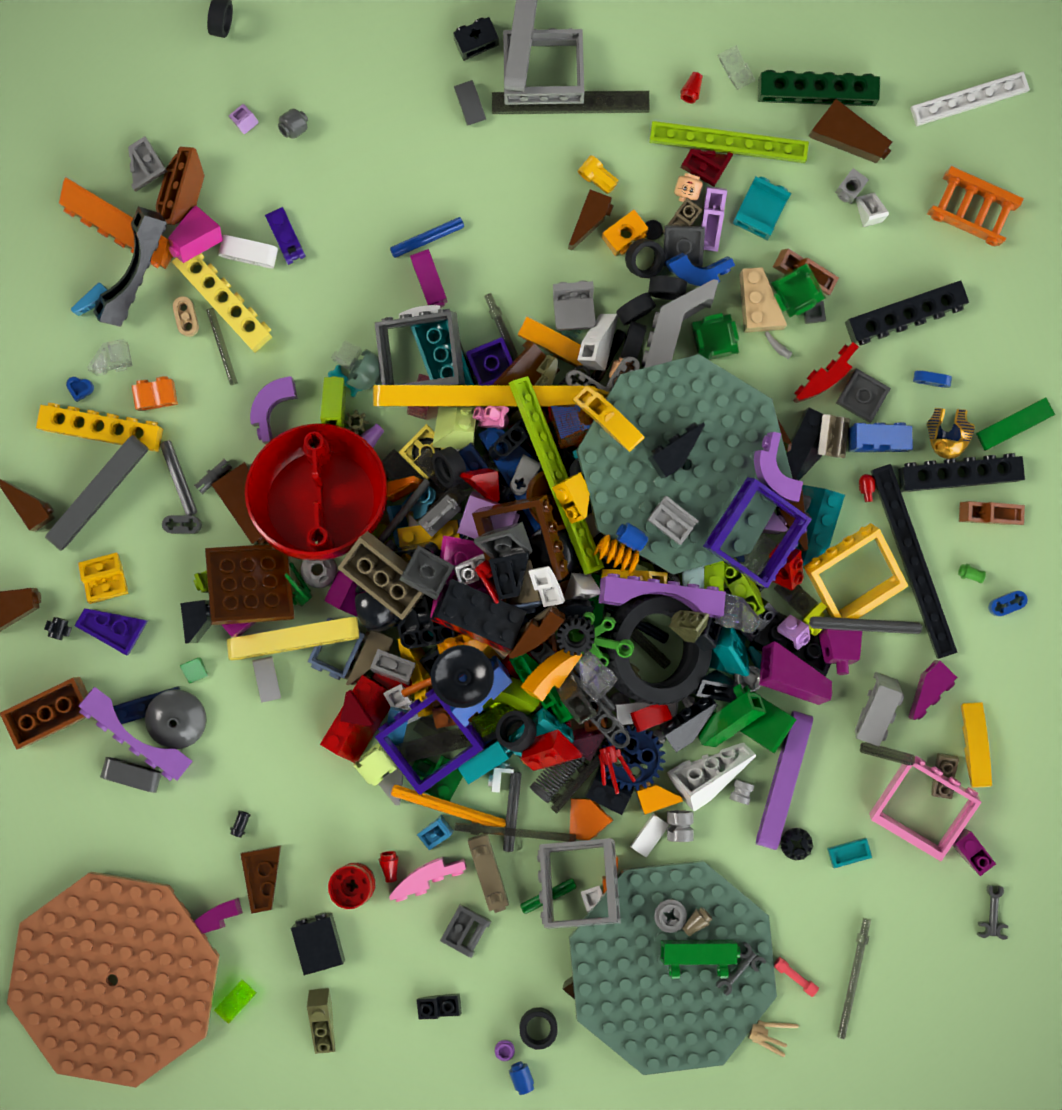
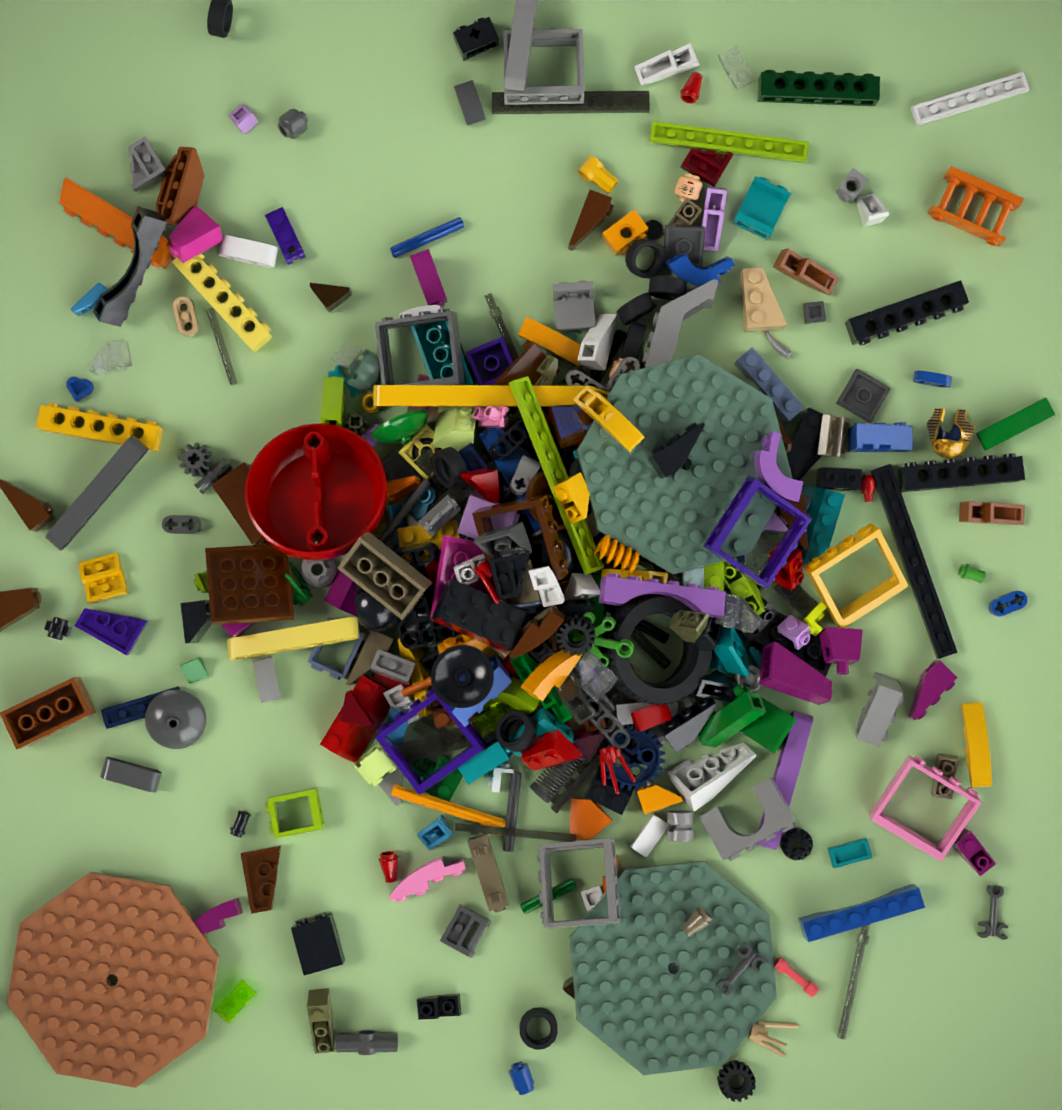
medium lavender arch [78,687,193,781] -> none
orange brick [132,376,178,411] -> none
dark grey axle [160,440,197,516] -> none
medium lavender arch [250,376,298,444] -> none
red wheel [328,863,376,909] -> none
dark grey tile [399,545,454,600] -> none
medium lavender plate [495,1040,515,1061] -> none
blue brick [616,522,648,551] -> none
light grey plate [647,496,698,545] -> none
light grey gear [654,899,687,933] -> none
green brick [660,939,740,979] -> none
green panel [691,313,739,360] -> none
light grey wheel [730,779,755,805] -> none
green panel [771,263,826,317] -> none
red slope [793,342,859,403] -> none
reddish brown slope [809,99,893,163] -> none
dark grey axle [809,616,922,634] -> none
clear smoke axle [860,742,915,766] -> none
none -> dark grey gear [178,443,213,477]
none -> lime window [265,787,325,839]
none -> dark brown slope [310,283,352,312]
none -> dark grey piece [335,1030,398,1055]
none -> yellow plate [361,393,381,413]
none -> green dish [371,410,429,444]
none -> white slope [634,43,700,86]
none -> light grey arch [699,778,797,861]
none -> black tyre [717,1060,756,1102]
none -> sand blue arch [734,347,804,424]
none -> blue arch [798,884,925,942]
none -> black brick [816,467,862,491]

